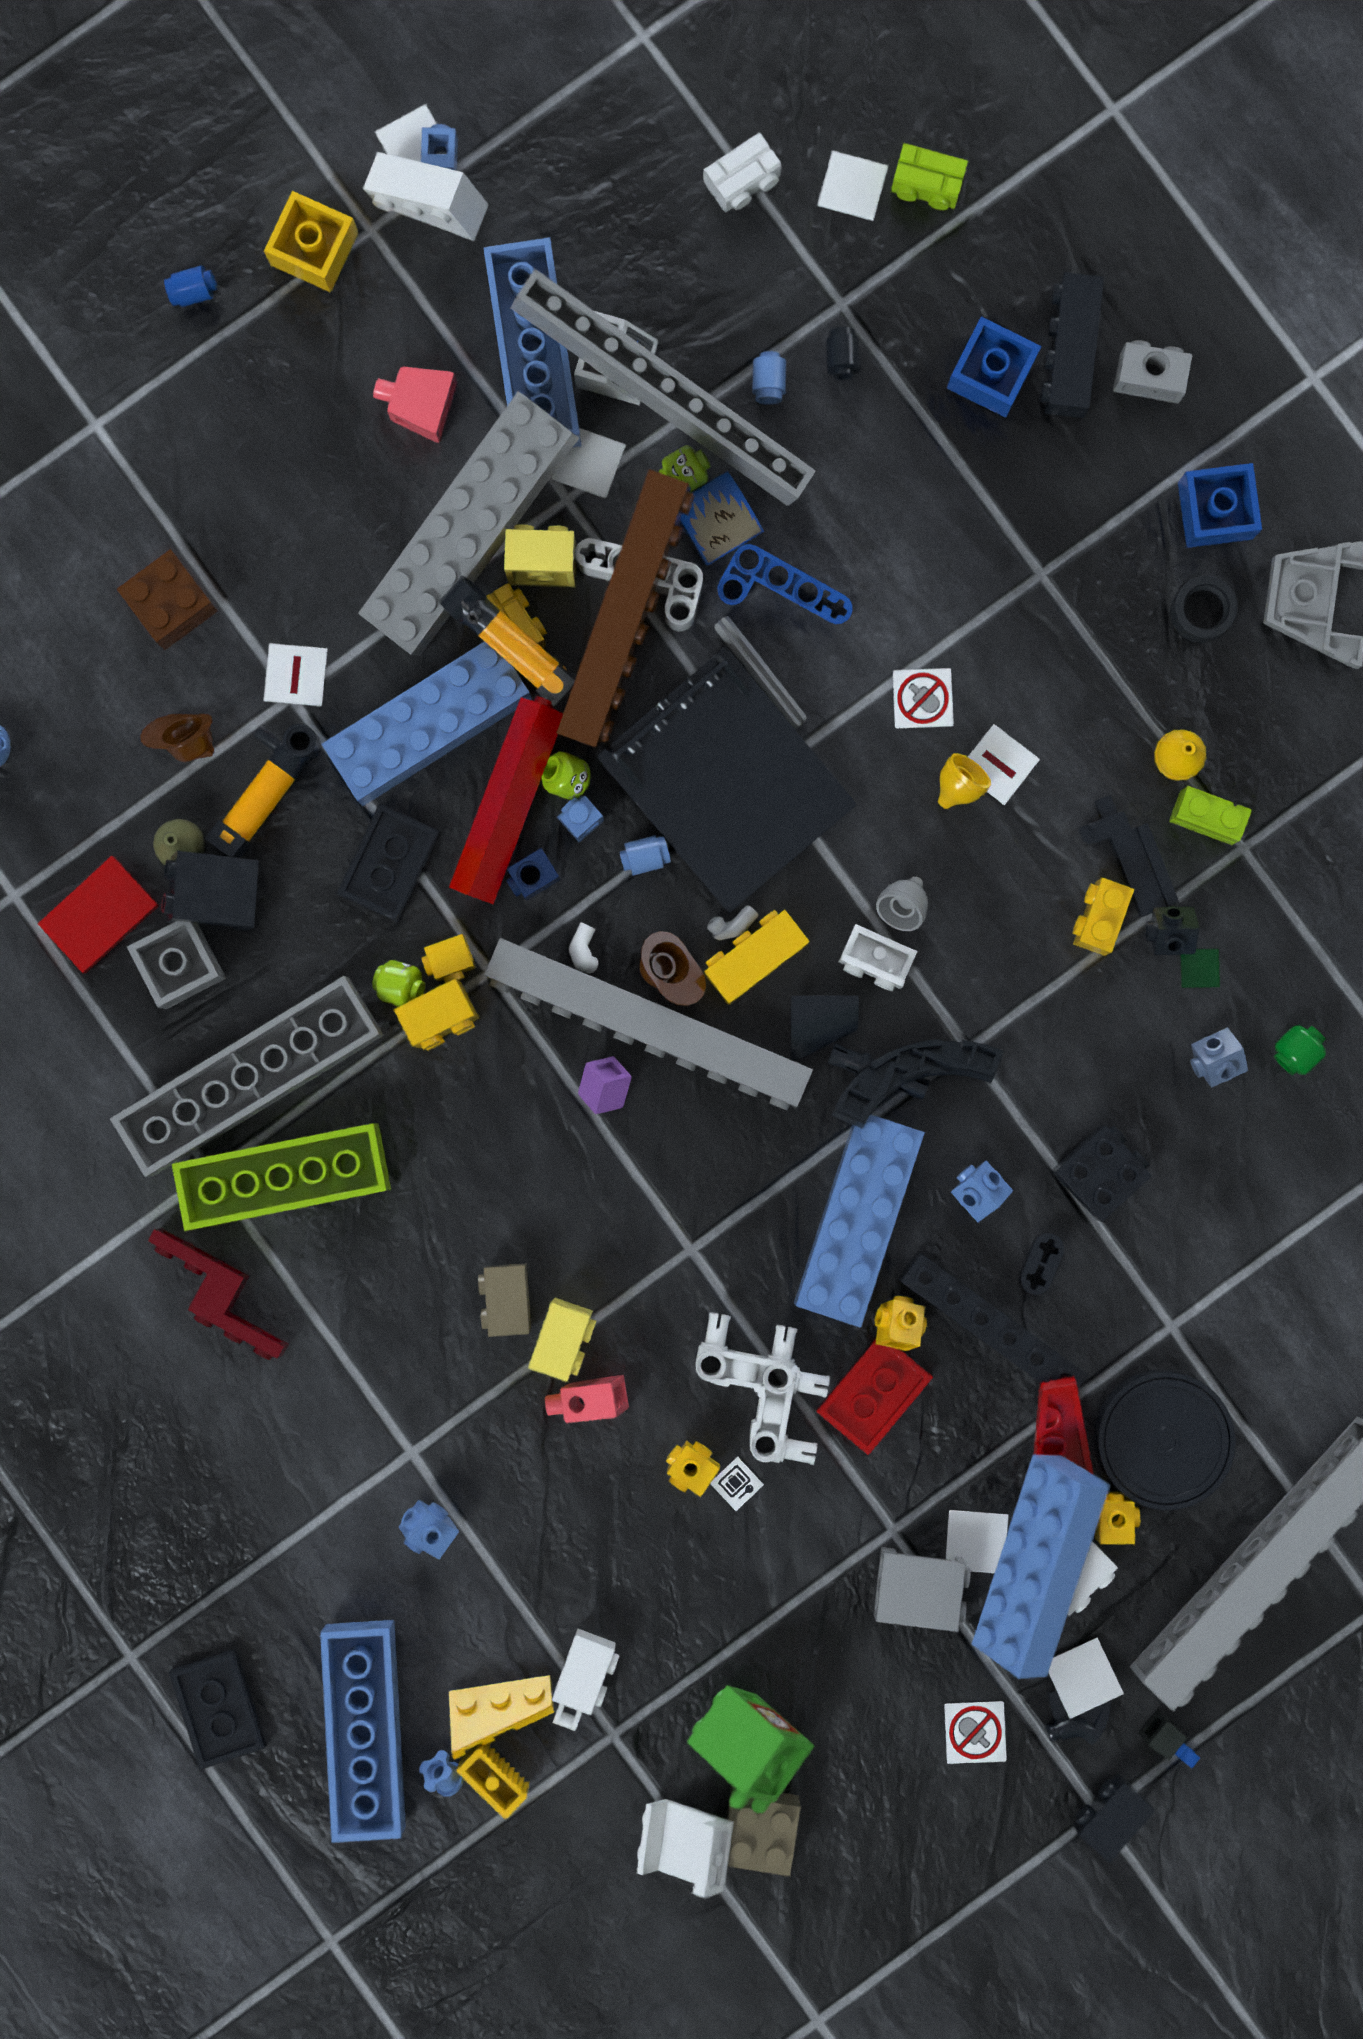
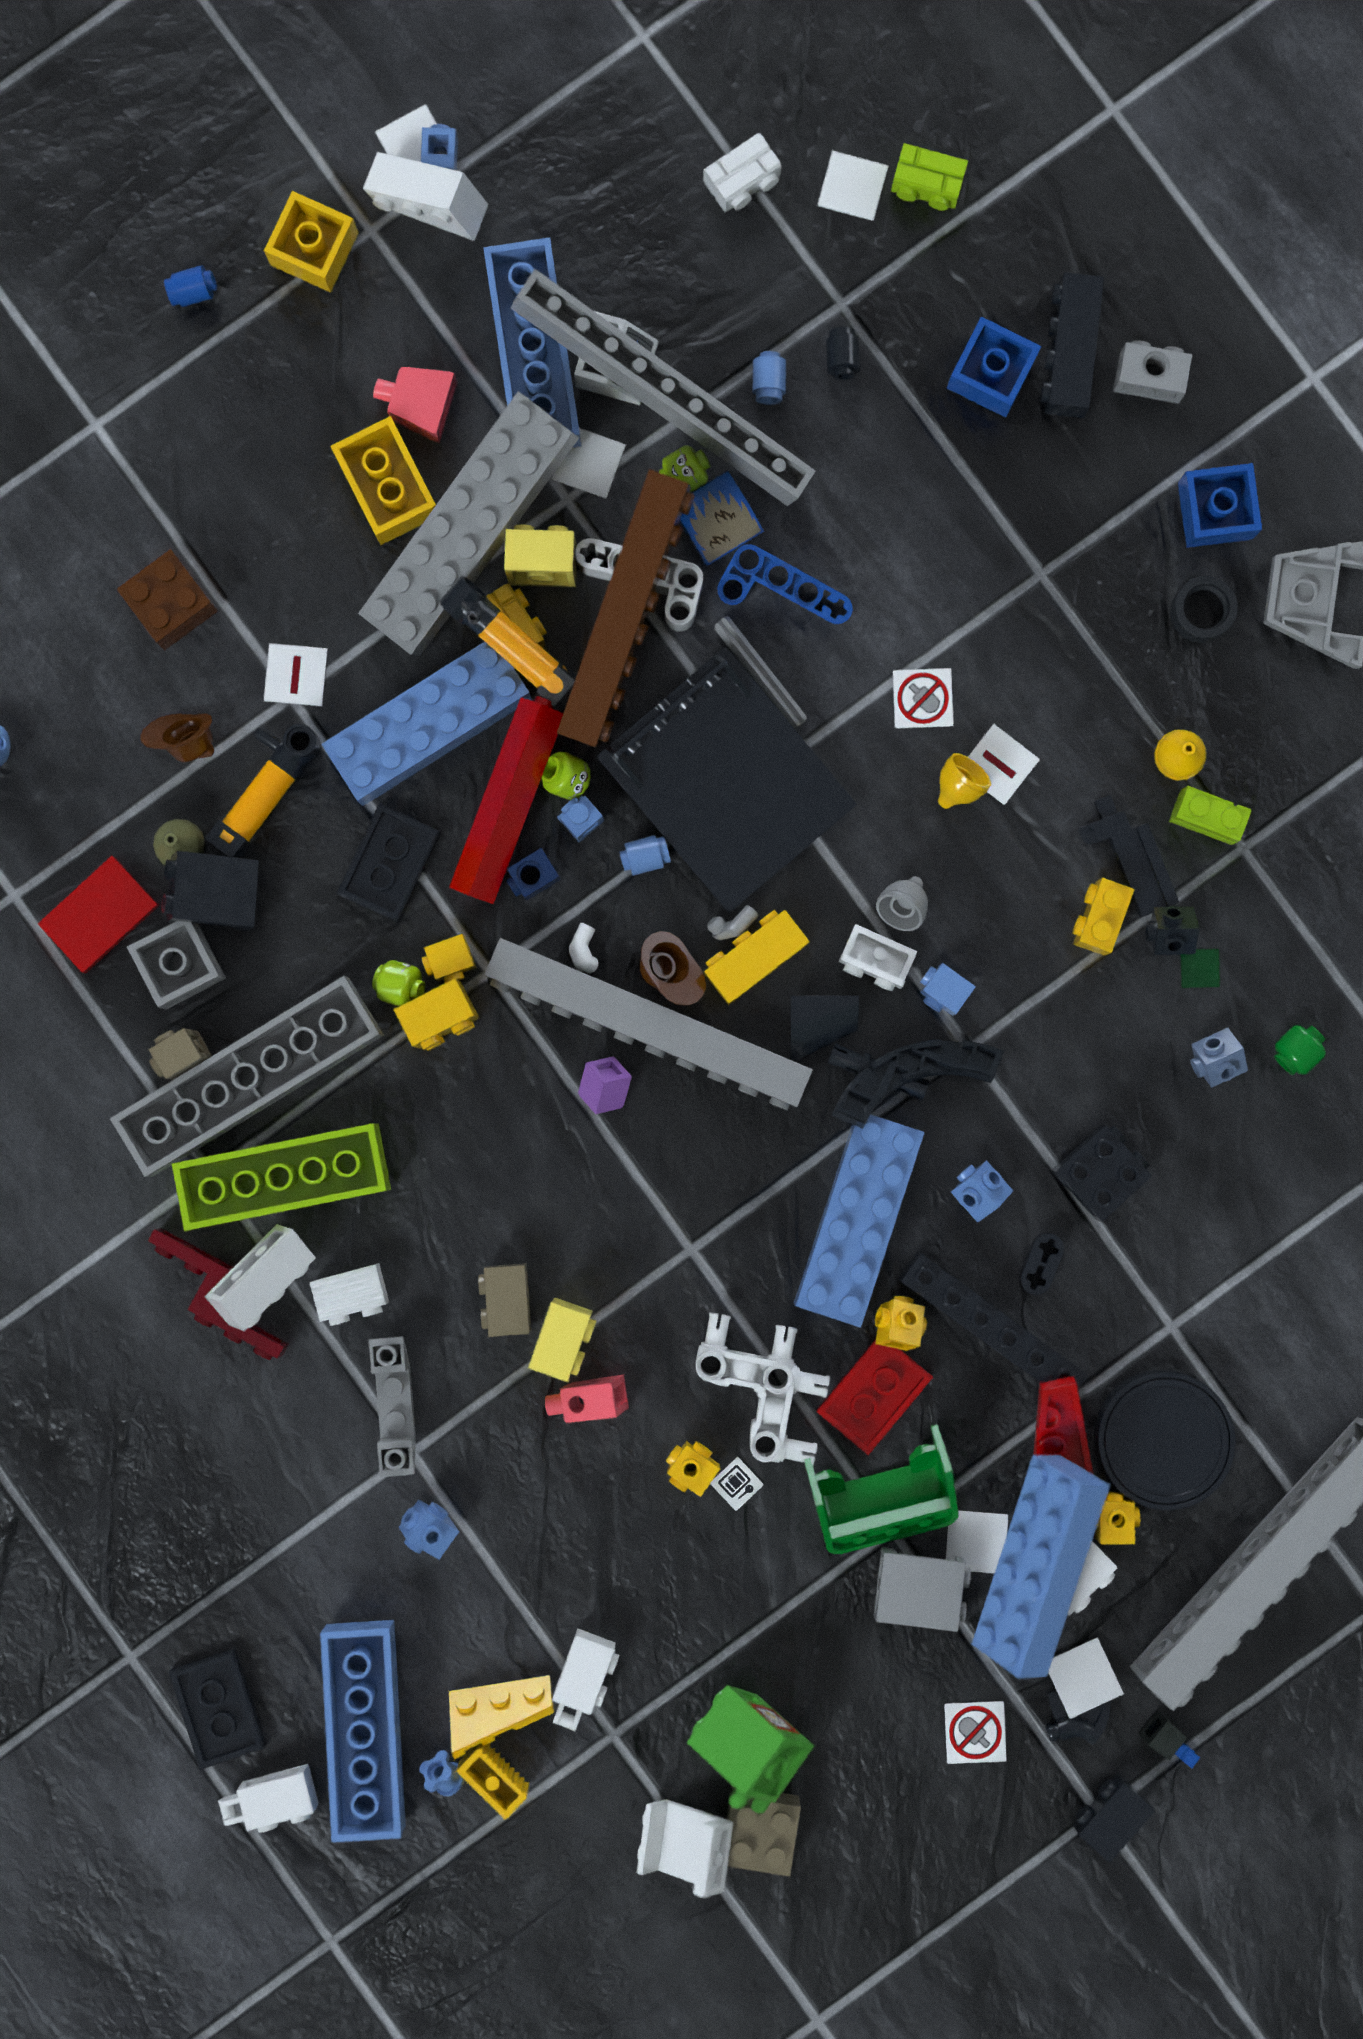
none -> dark tan brick [148,1028,212,1080]
none -> white brick [205,1224,316,1331]
none -> white brick [218,1764,319,1833]
none -> white brick [310,1263,389,1326]
none -> yellow brick [330,416,436,545]
none -> light grey slope [369,1336,416,1477]
none -> green windscreen [804,1425,959,1554]
none -> medium blue brick [920,963,976,1016]

